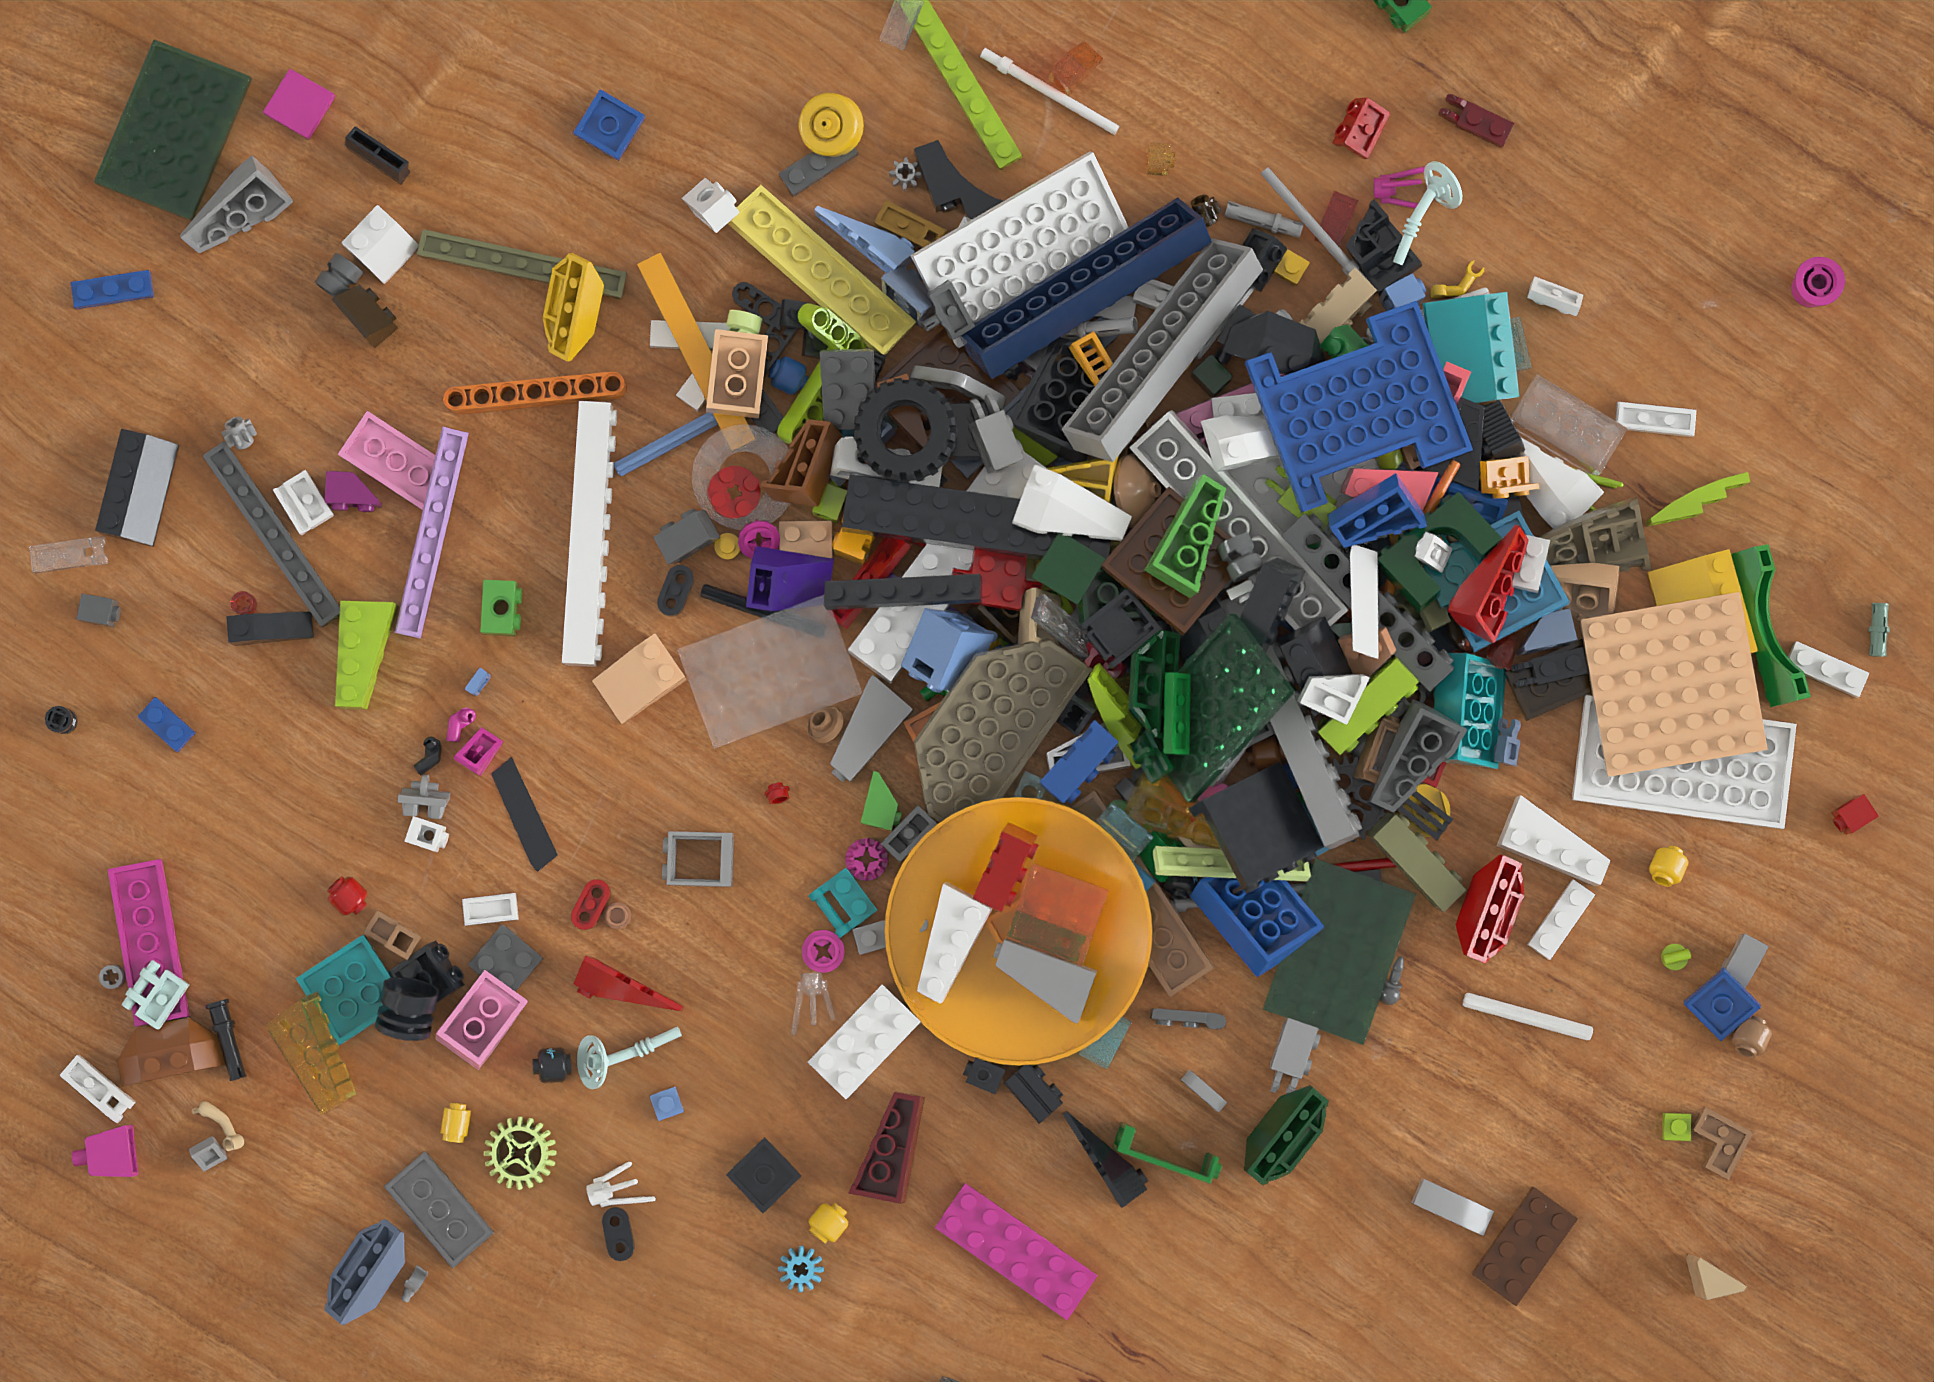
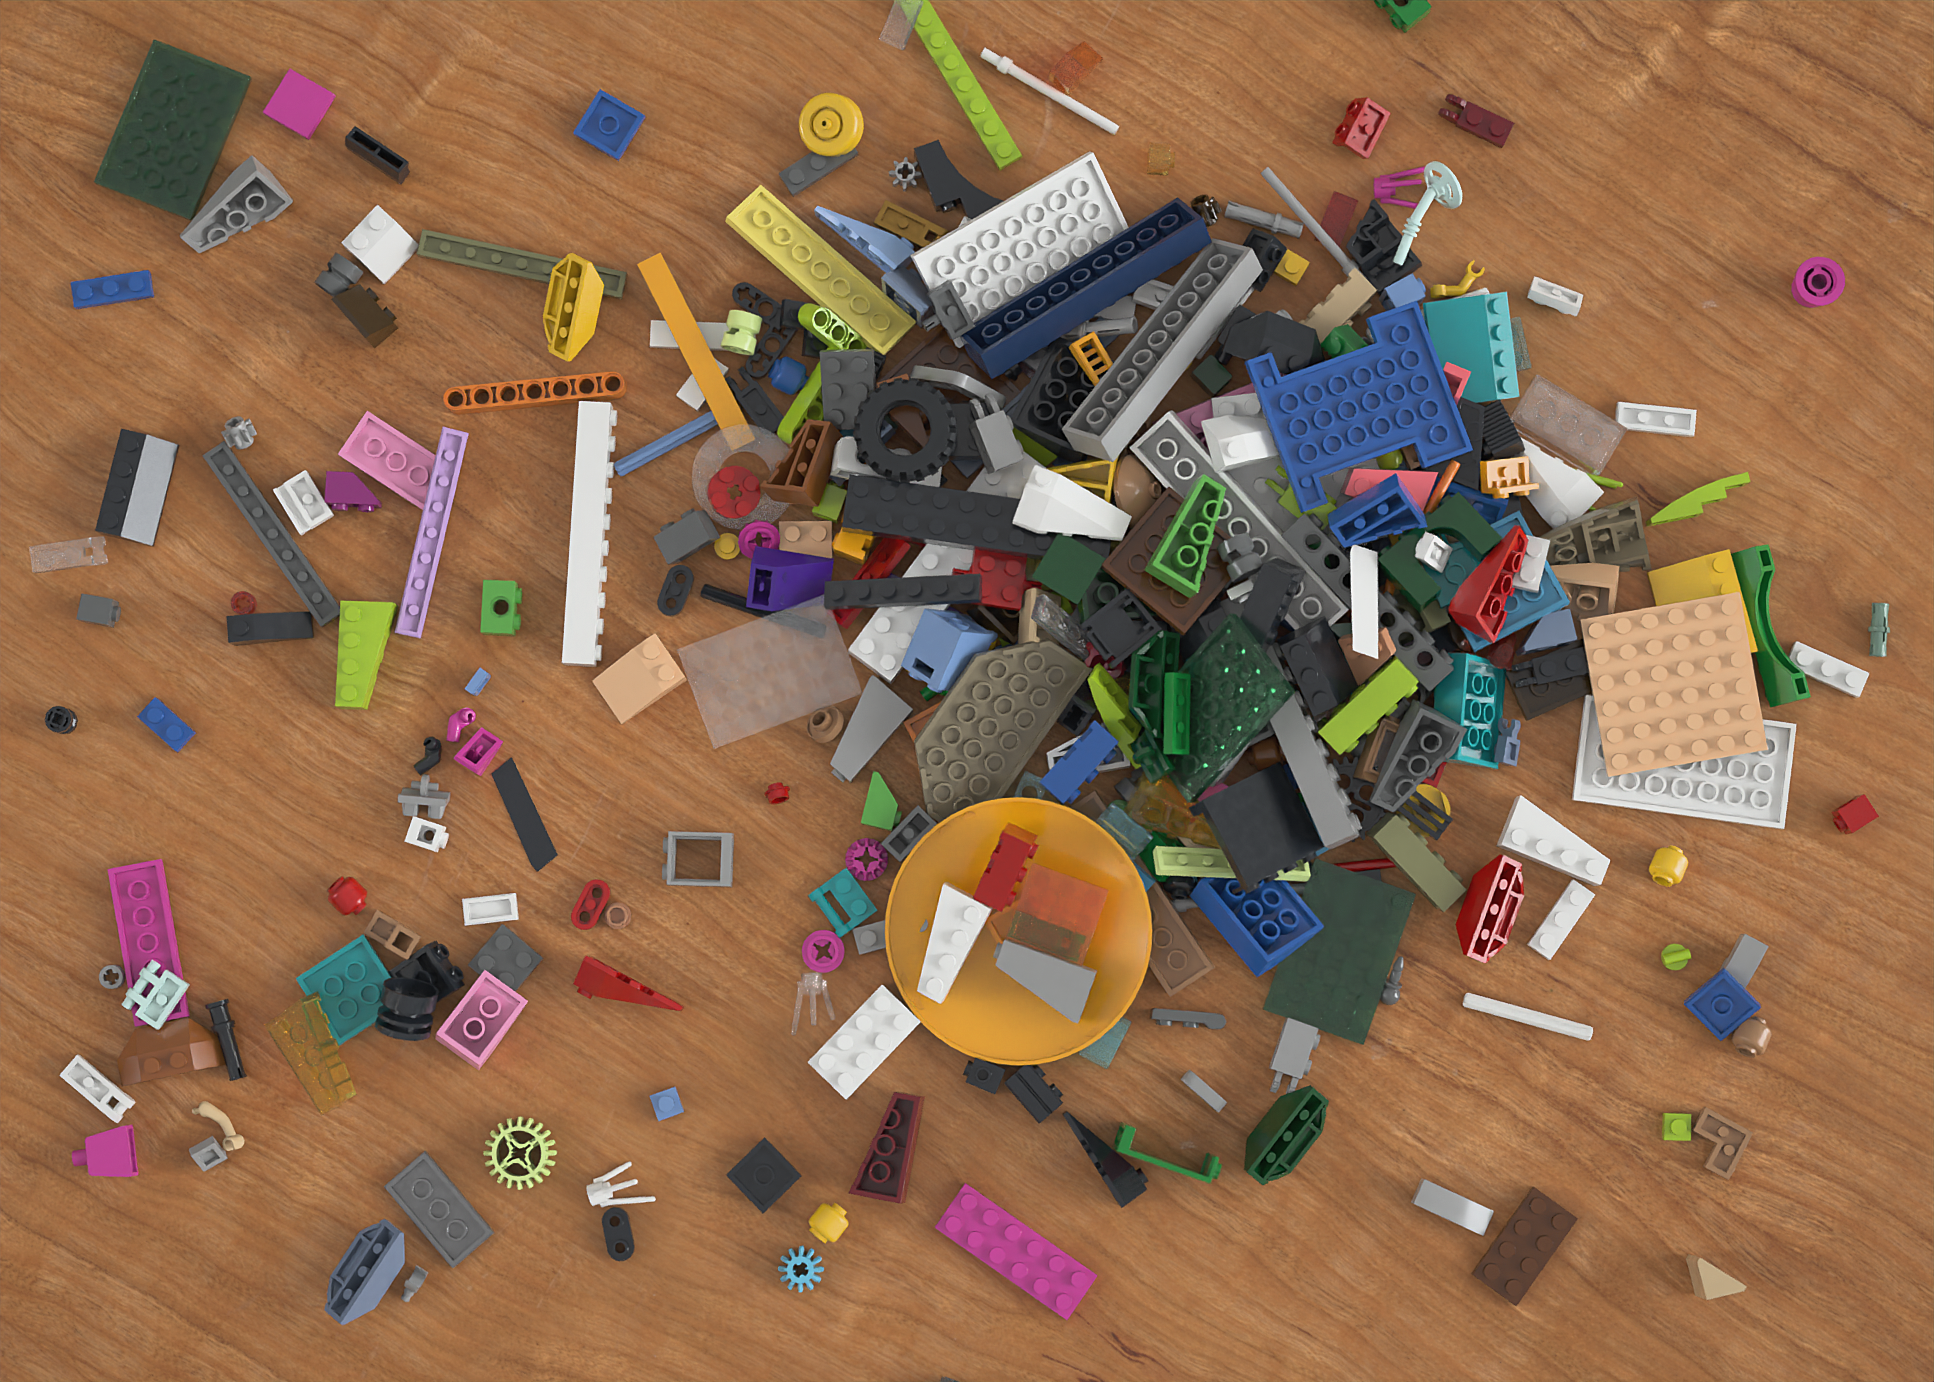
yellow brick [441,1103,471,1143] -> none
black head [532,1047,571,1083] -> none
light aqua dish [577,1026,682,1089] -> none
white brick [682,178,740,233] -> none
light nougat slope [706,329,768,418] -> none
white wing [1298,674,1369,724] -> none

